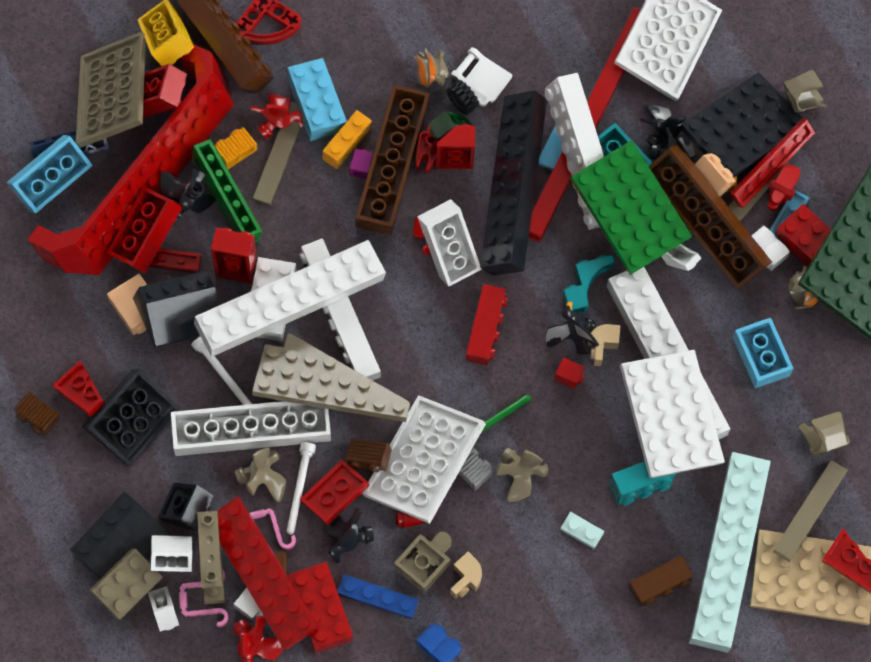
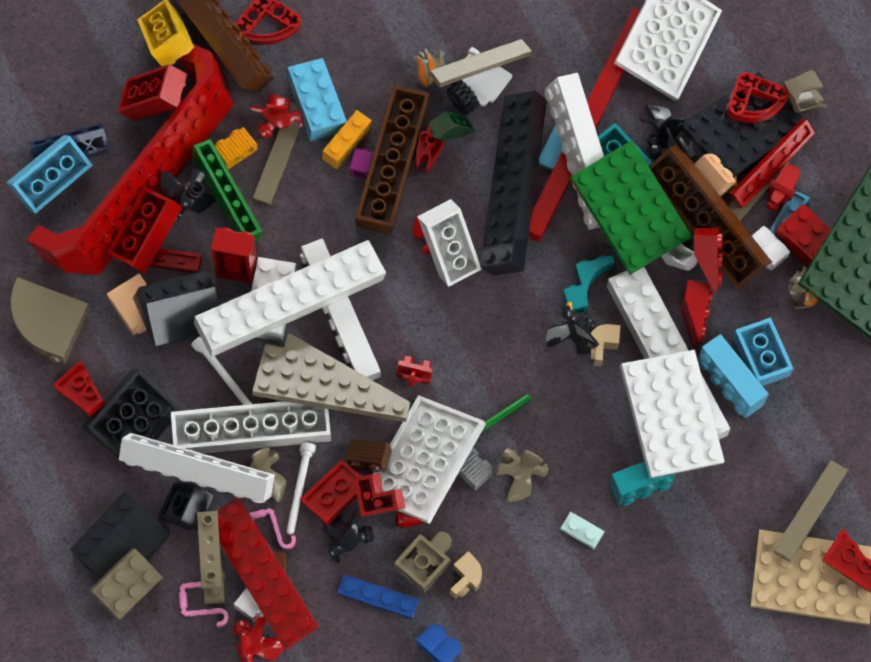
reddish brown brick [14,391,61,436] -> none
dark tan plate [76,32,146,148] -> none
white slope [148,586,179,631] -> none
white brick [151,535,192,572] -> none
red brick [289,561,353,654] -> none
red slope [436,124,475,169] -> none
red brick [466,284,508,365] -> none
red brick [554,357,586,389] -> none
reddish brown brick [628,555,694,607] -> none
light aqua brick [689,452,771,653] -> none
dark tan piece [798,412,850,456] -> none
none -> dark tan brick [11,277,90,364]
none -> white brick [119,433,275,503]
none -> red brick [354,473,405,517]
none -> red hips [396,356,433,387]
none -> tile [430,39,532,87]
none -> red slope [681,280,713,350]
none -> red slope [694,228,723,292]
none -> medium azure brick [698,334,769,418]
none -> red beam [726,72,789,123]

